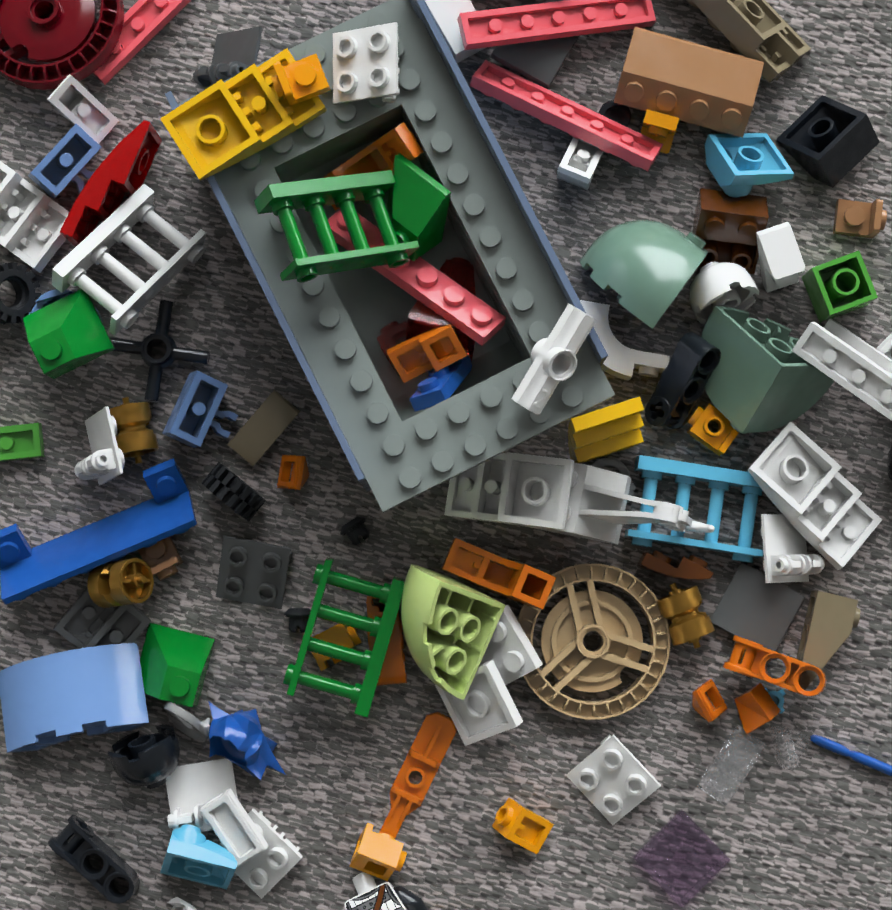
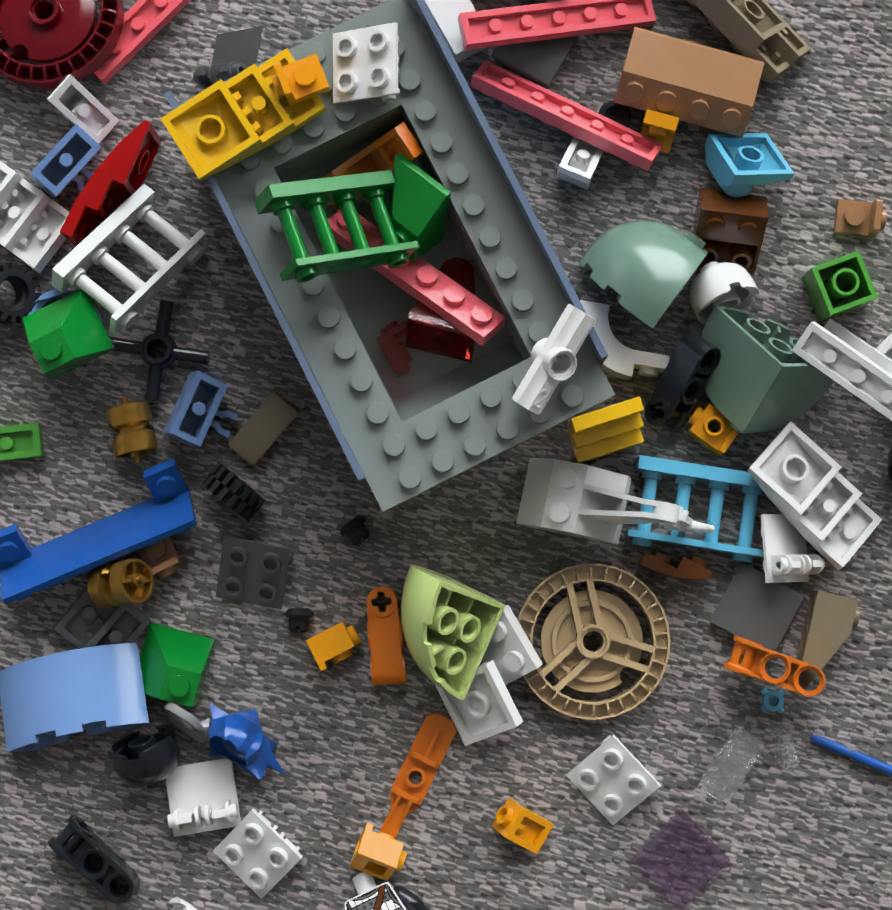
white hinge [74,406,125,485] -> none
medium azure slope [160,824,237,890] -> none
white tile [199,788,269,867] -> none
orange slope [277,455,309,490] -> none
green fence [283,558,405,718] -> none
orange slope [387,324,467,383] -> none
blue plate [409,352,472,412] -> none
orange arch [441,538,556,609] -> none
white slope [444,452,574,530] -> none
pearl gold wheel [657,582,715,649] -> none
orange slope [692,679,728,722] -> none
orange slope [734,683,781,734] -> none
white slope [756,222,805,293] -> none
black slope [776,95,880,188] -> none

